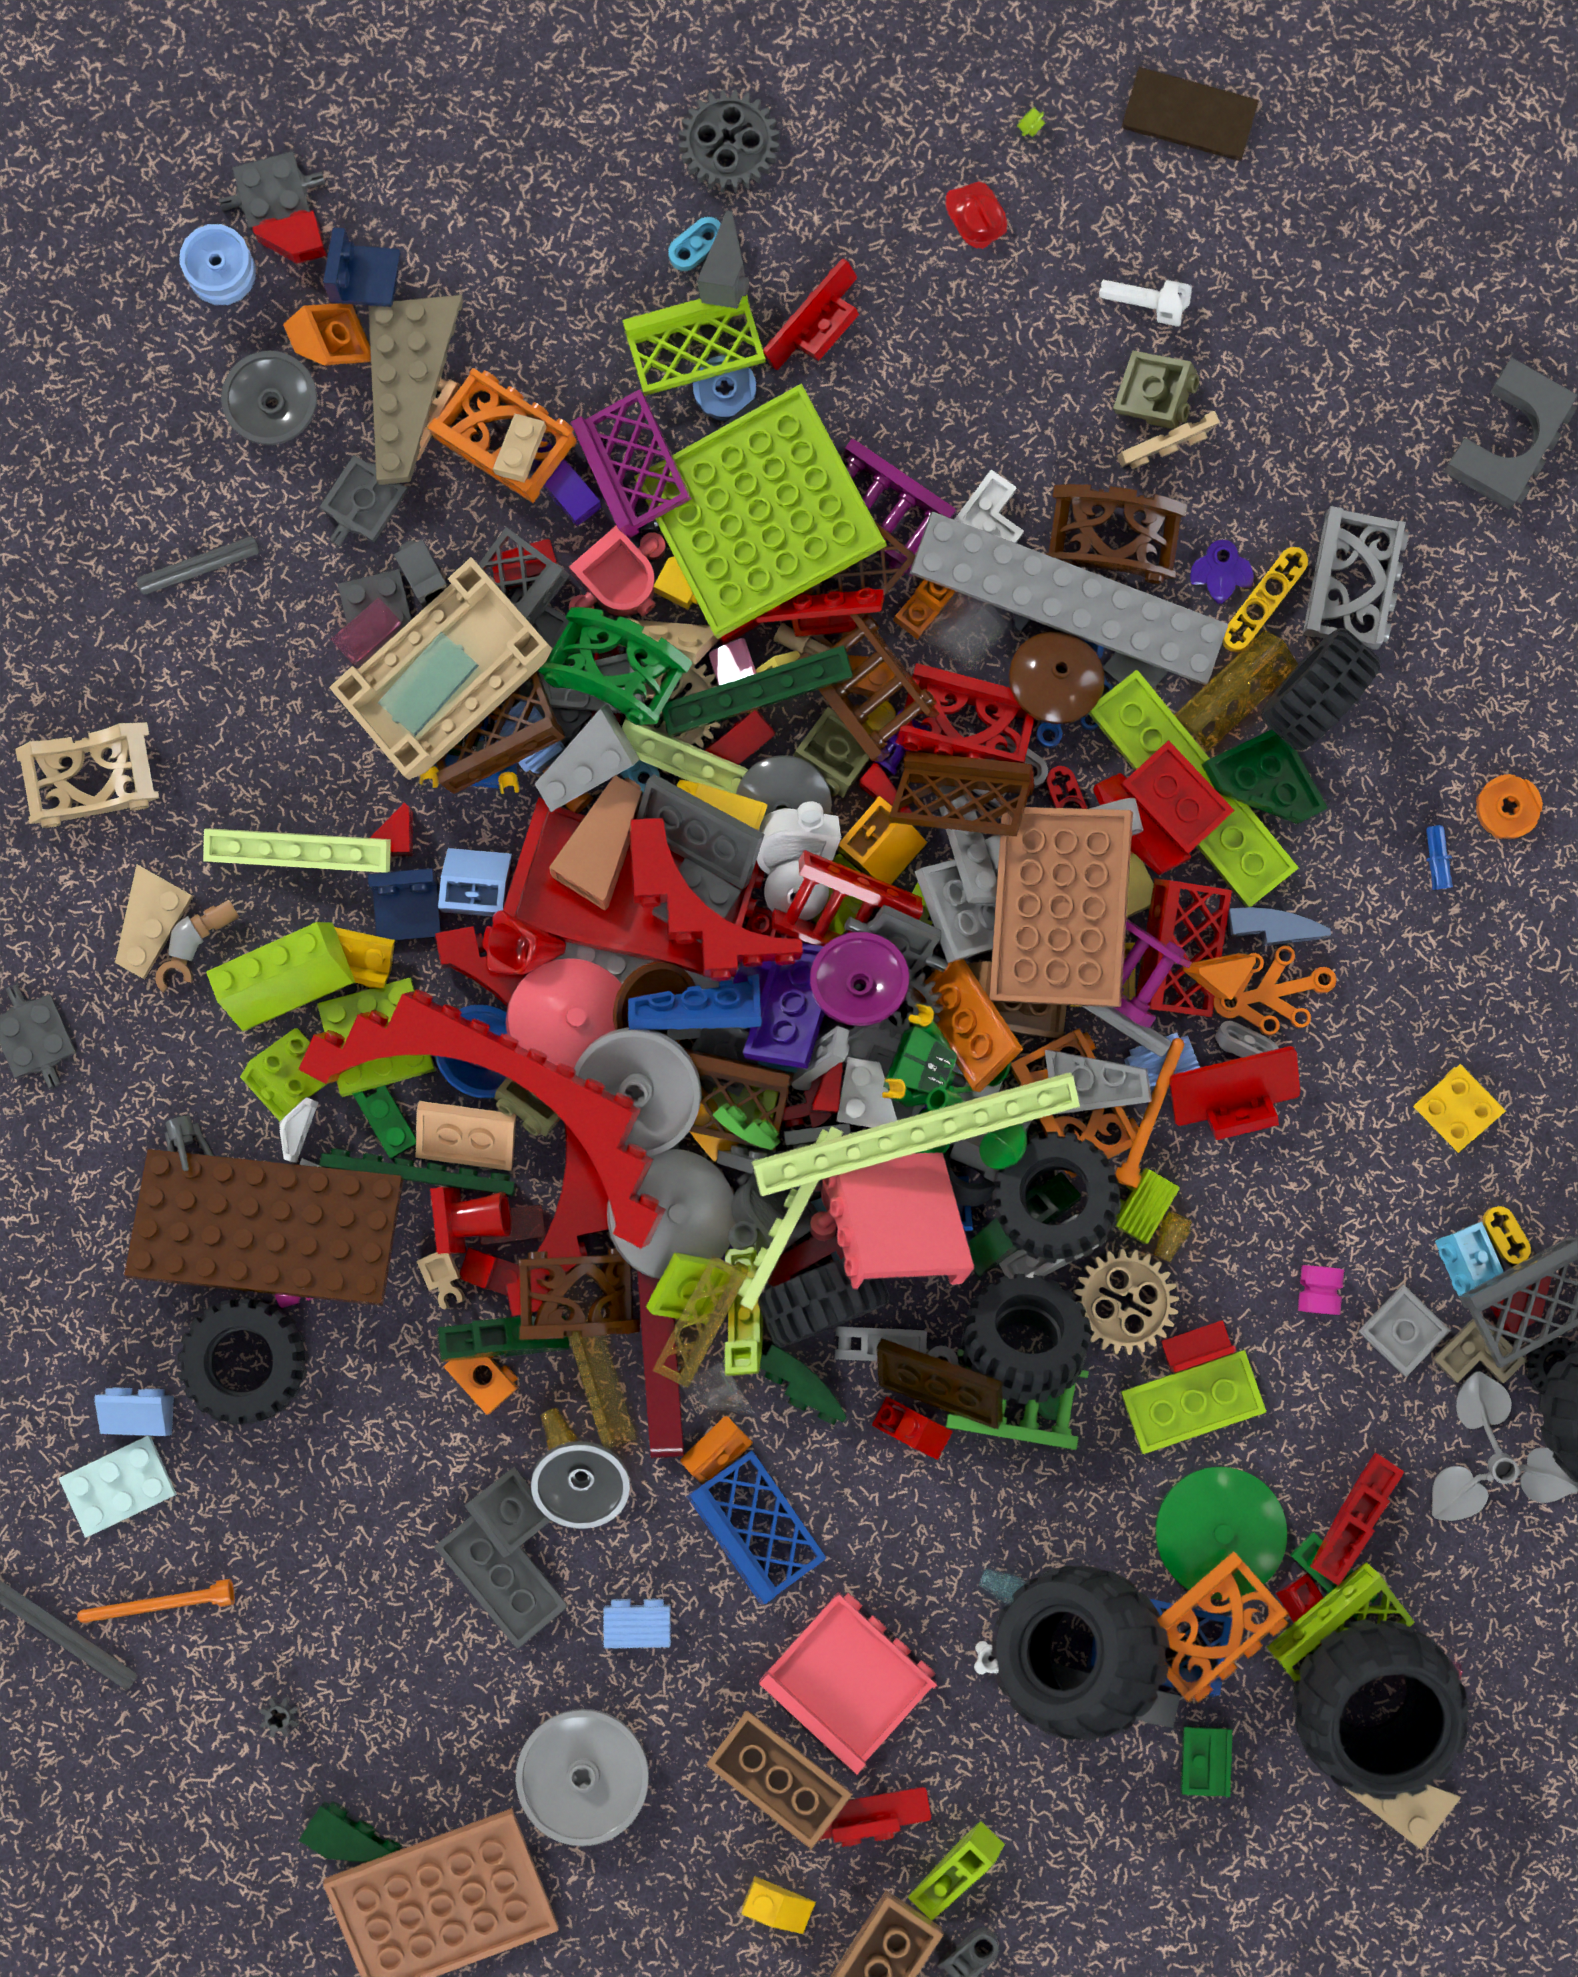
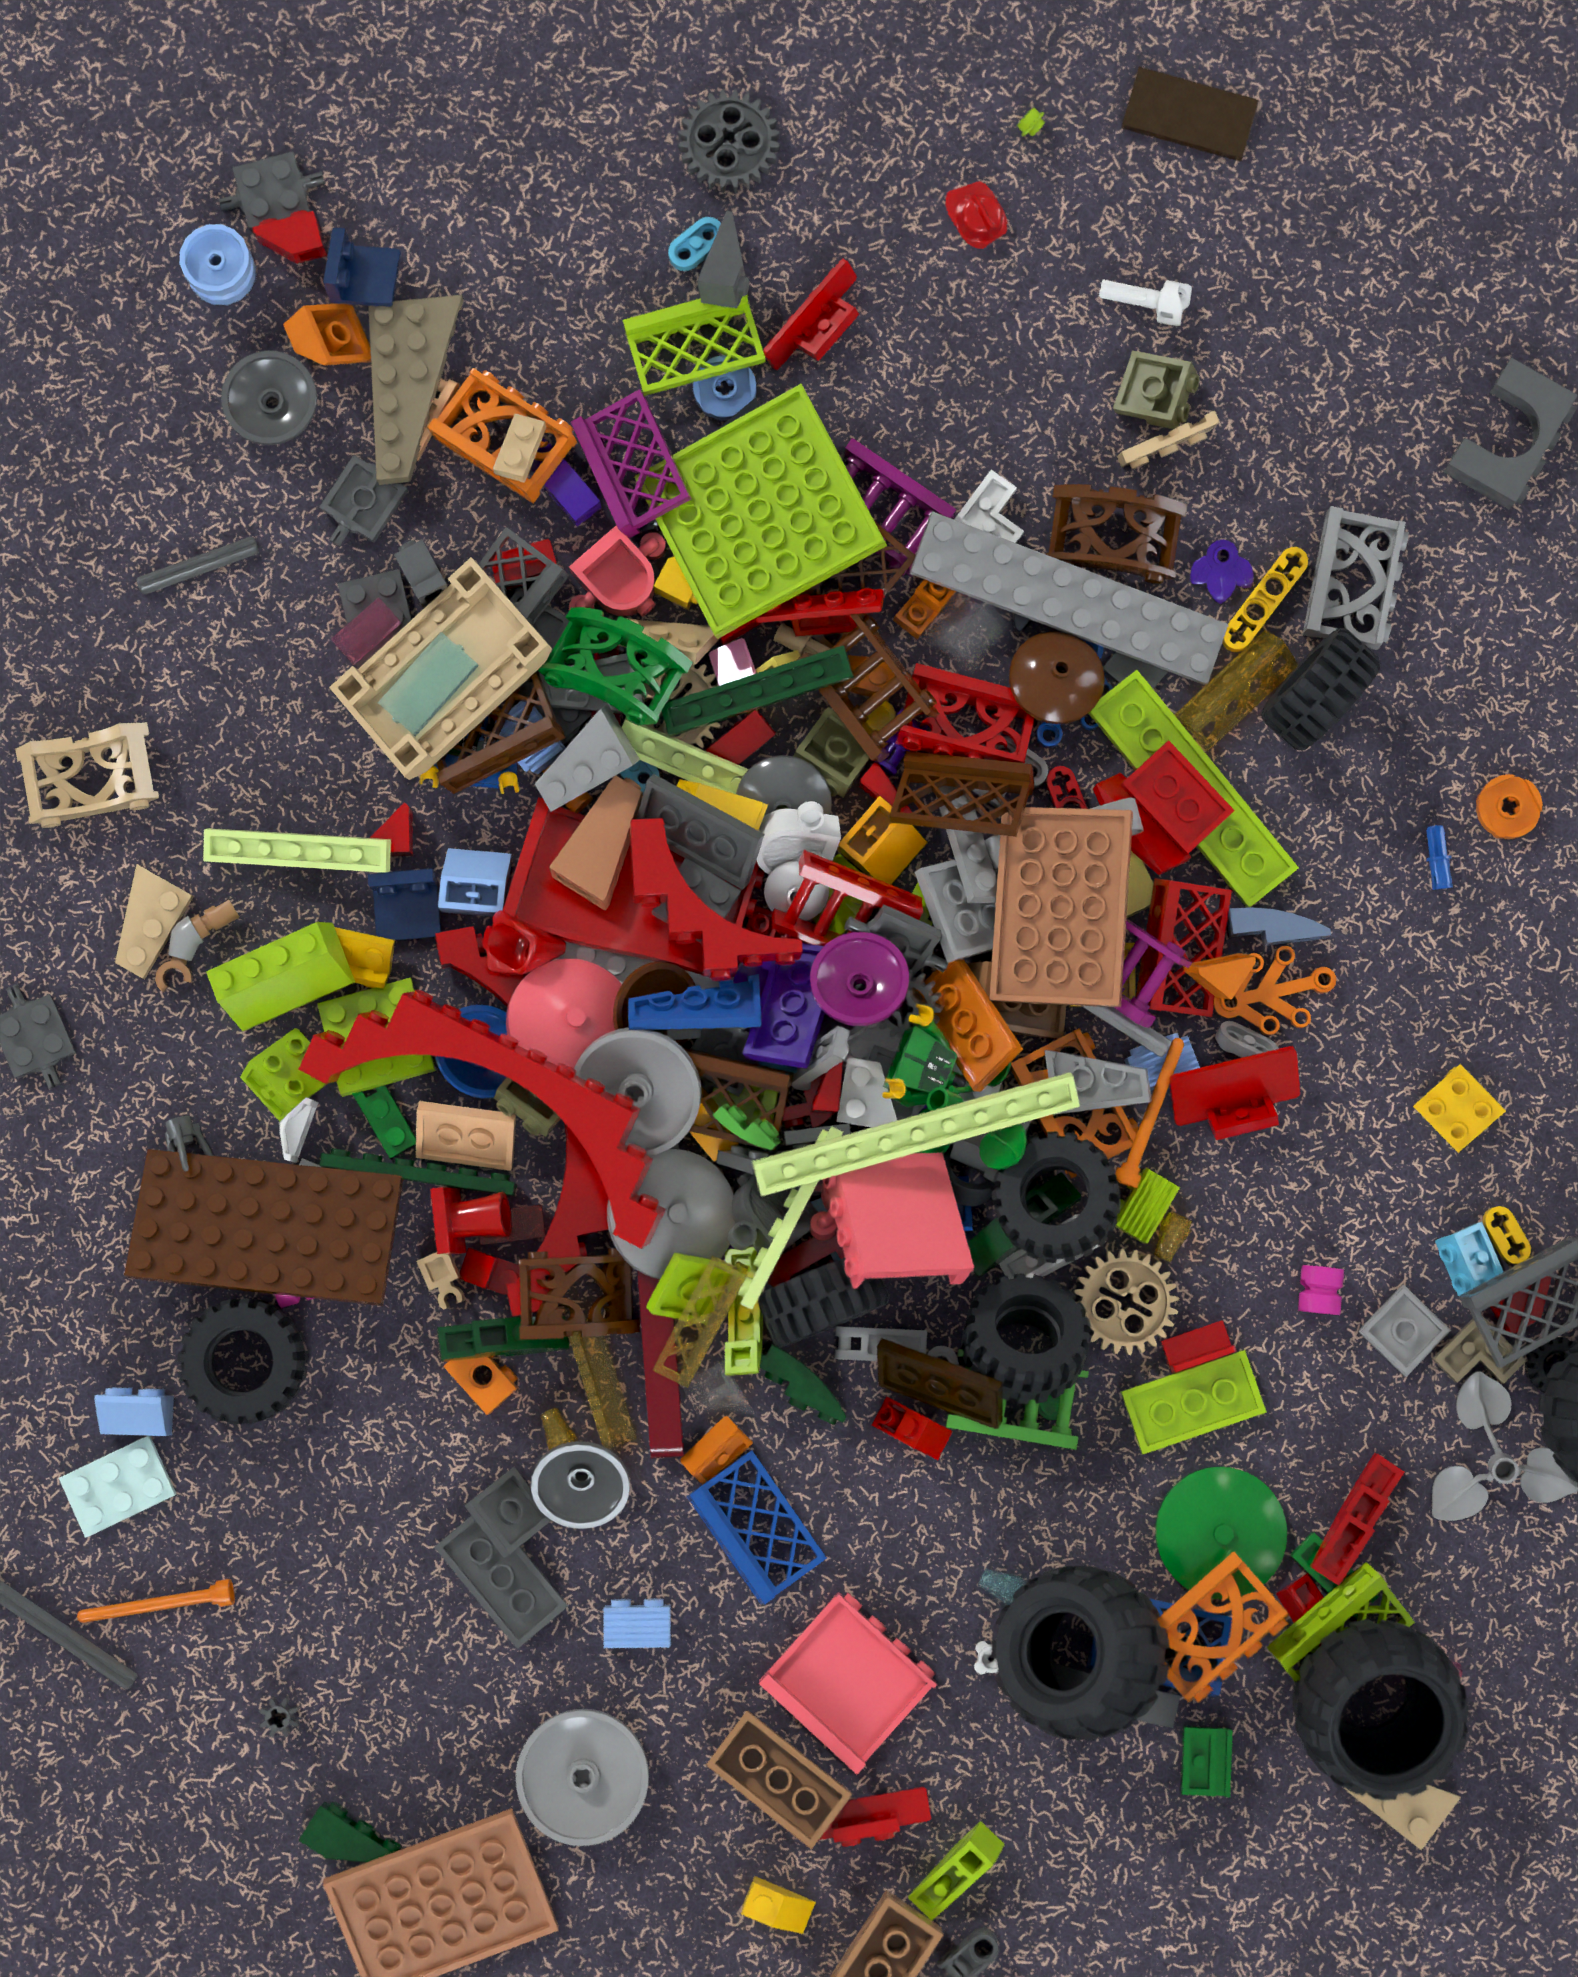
dark green plate [1201,729,1328,824] -> none

